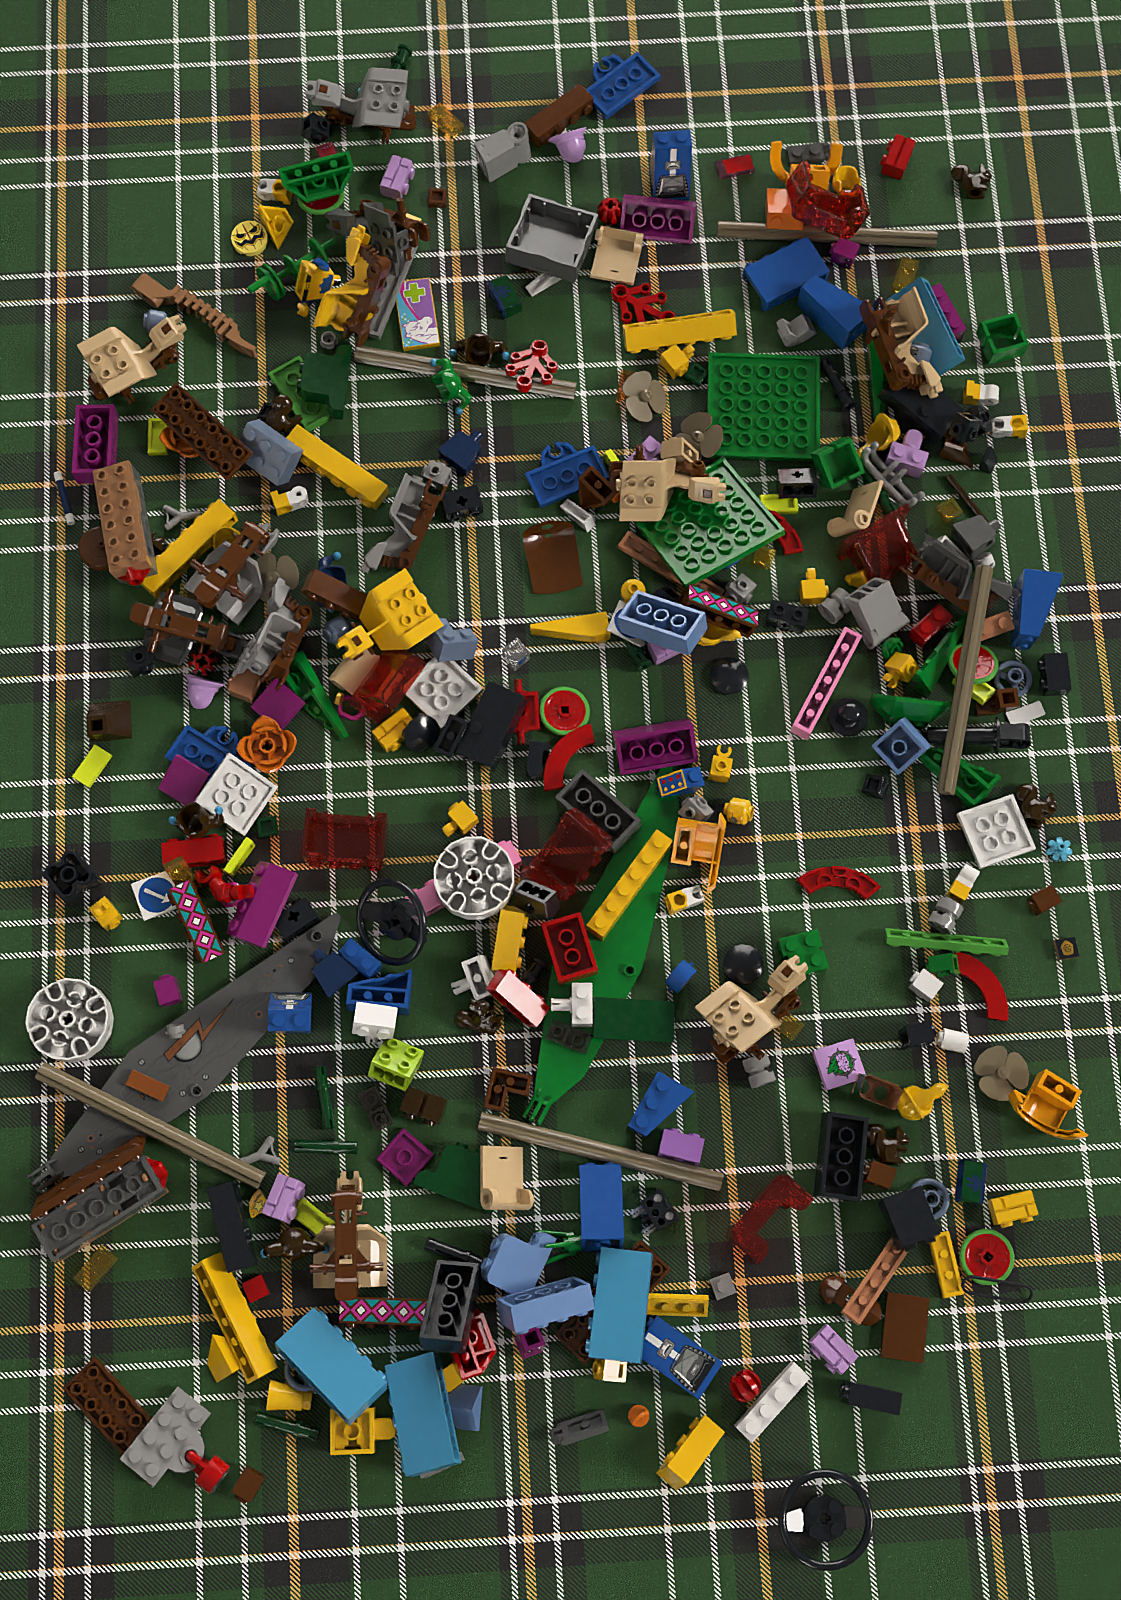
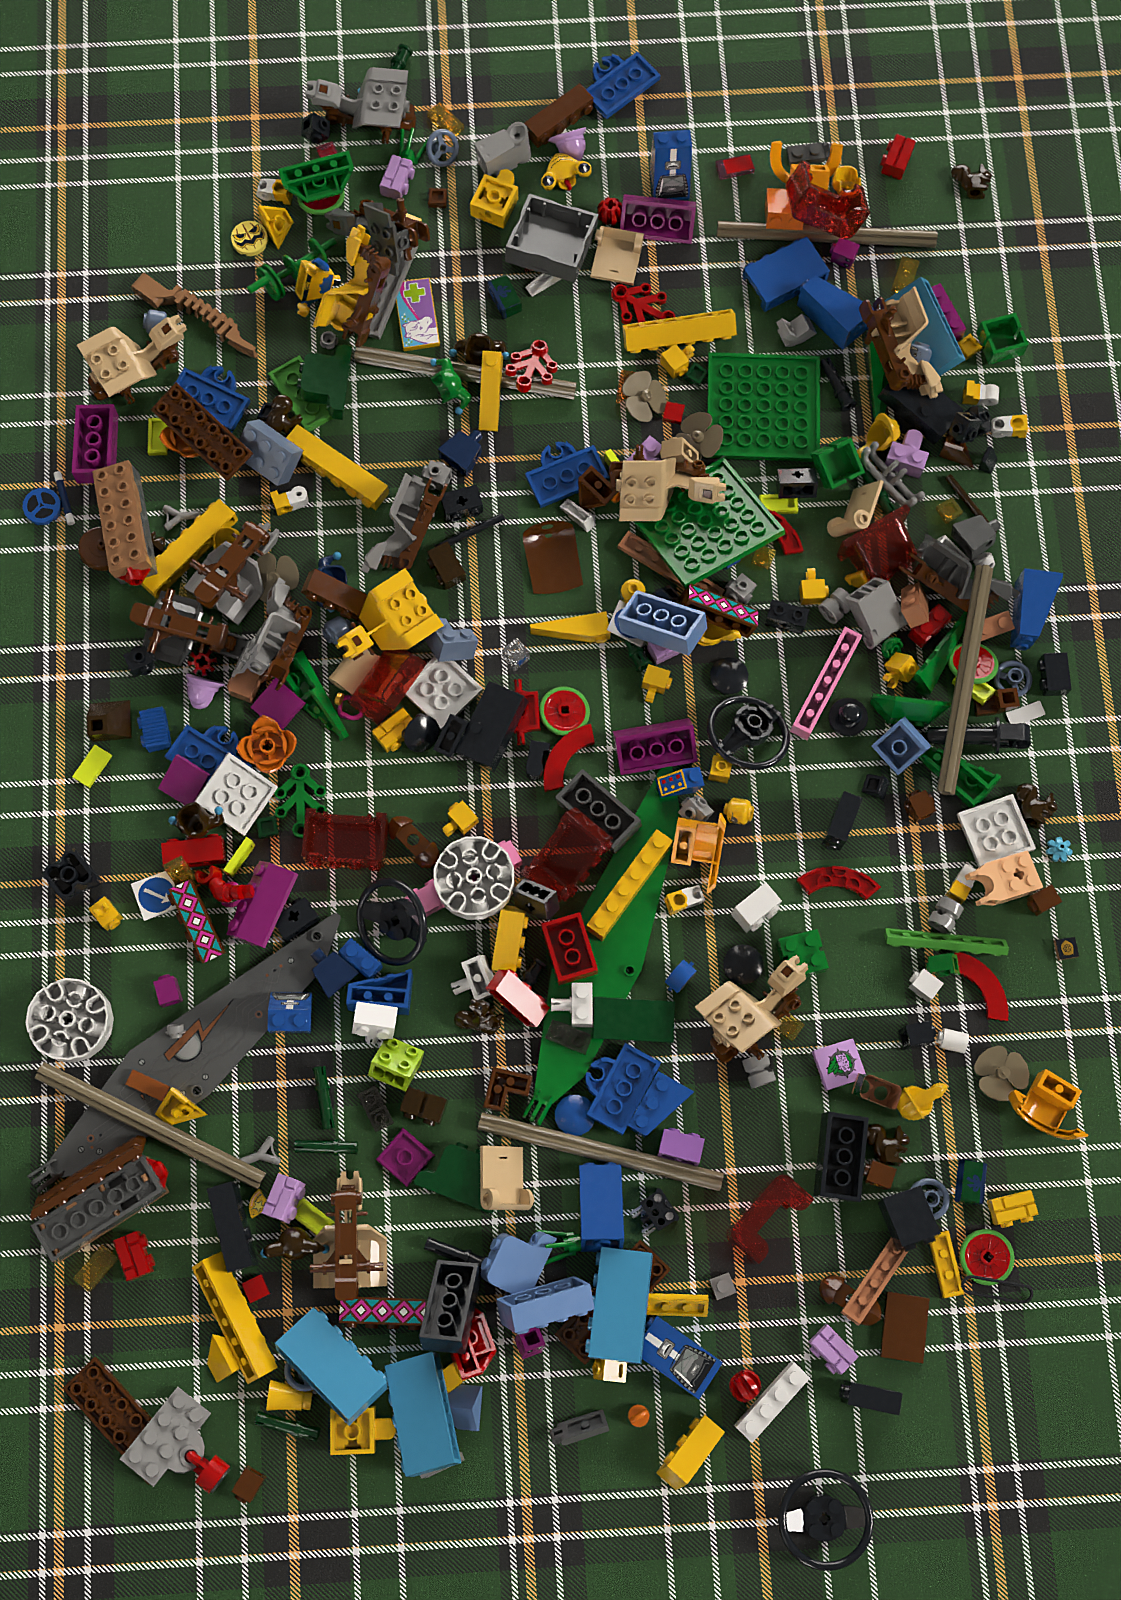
none -> blue tile [23,488,62,525]
none -> red brick [113,1231,155,1281]
none -> blue brick [137,706,172,752]
none -> yellow slope [155,1087,207,1125]
none -> blue plate [174,366,250,432]
none -> green plant [275,763,327,839]
none -> reddish brown piece [388,816,440,869]
none -> green plant [399,128,428,165]
none -> sand blue piece [426,129,459,167]
none -> dark brown piece [426,541,466,590]
none -> black bar [434,513,505,548]
none -> yellow brick [470,169,518,229]
none -> yellow slope [479,351,503,432]
none -> yellow head [541,153,592,191]
none -> blue dish [555,1095,595,1136]
none -> blue plate [585,1043,661,1136]
none -> yellow brick [641,664,673,703]
none -> red tile [663,401,685,425]
none -> black piece [707,695,790,770]
none -> white brick [731,883,782,933]
none -> black brick [822,791,863,851]
none -> nougat brick [901,582,929,628]
none -> reddish brown brick [904,790,937,823]
none -> yellow tile [958,333,982,360]
none -> light nougat brick [965,850,1043,906]

